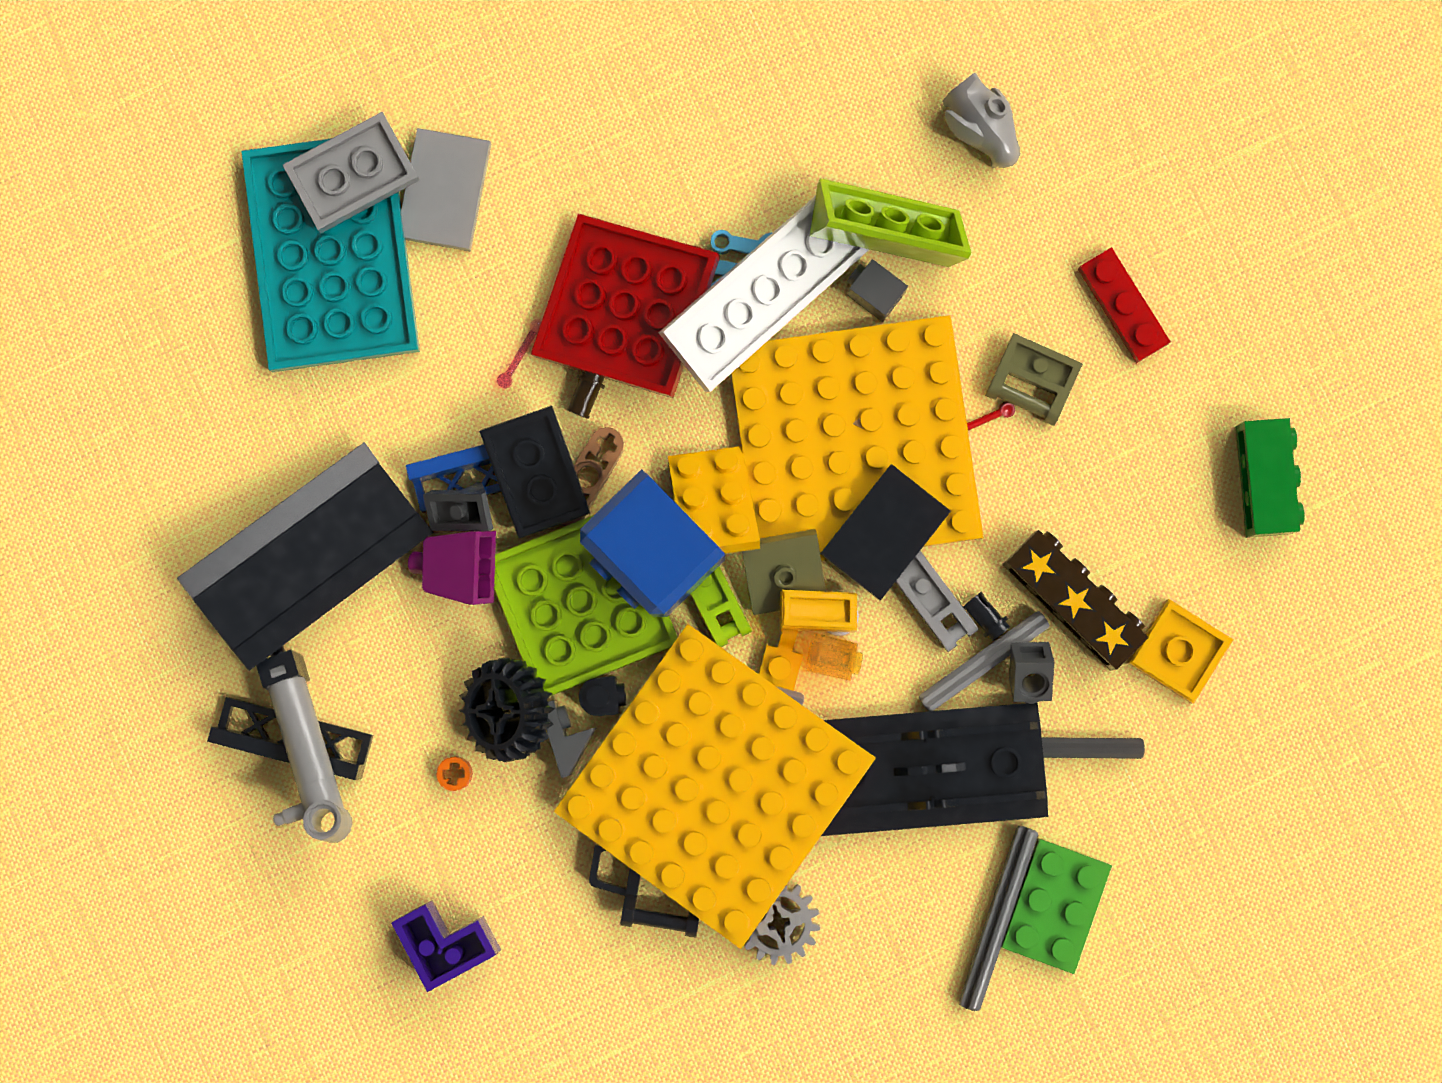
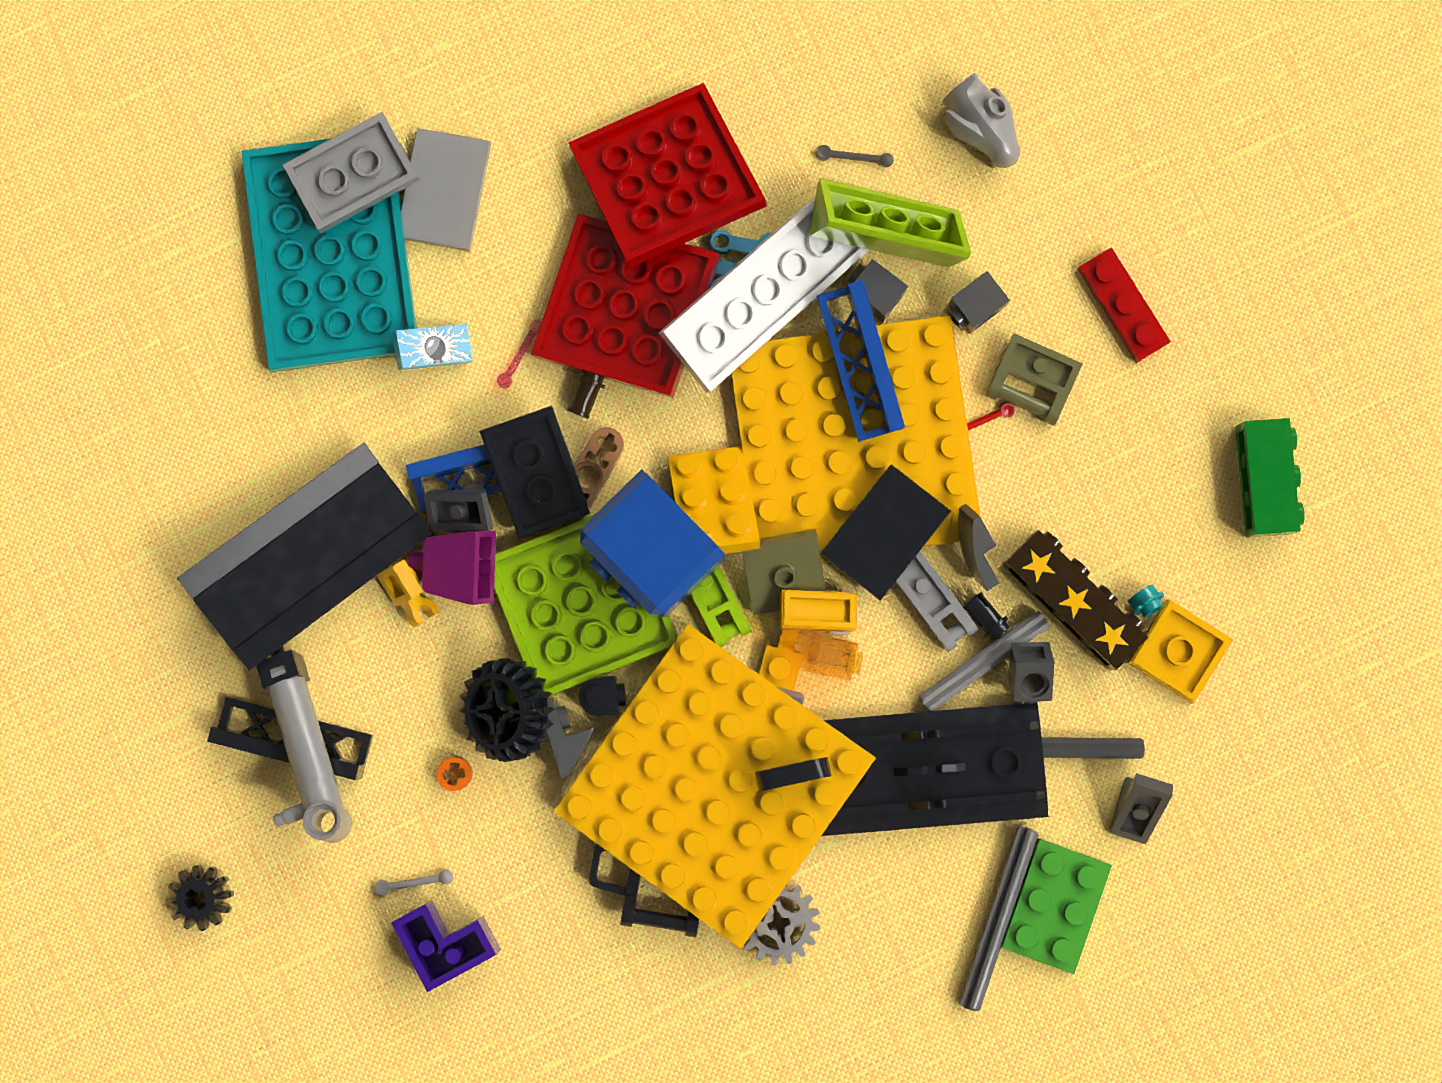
none -> black gear [166,865,234,931]
none -> light grey hinge [374,869,453,896]
none -> yellow plate [377,559,439,627]
none -> tile [392,324,473,370]
none -> red plate [568,82,767,268]
none -> black beam [755,757,832,791]
none -> blue fence [816,280,905,442]
none -> dark grey hinge [817,145,894,167]
none -> dark grey brick [948,271,1010,334]
none -> dark grey slope [958,503,1000,591]
none -> dark grey slope [1109,773,1173,844]
none -> teal plate [1128,584,1165,618]

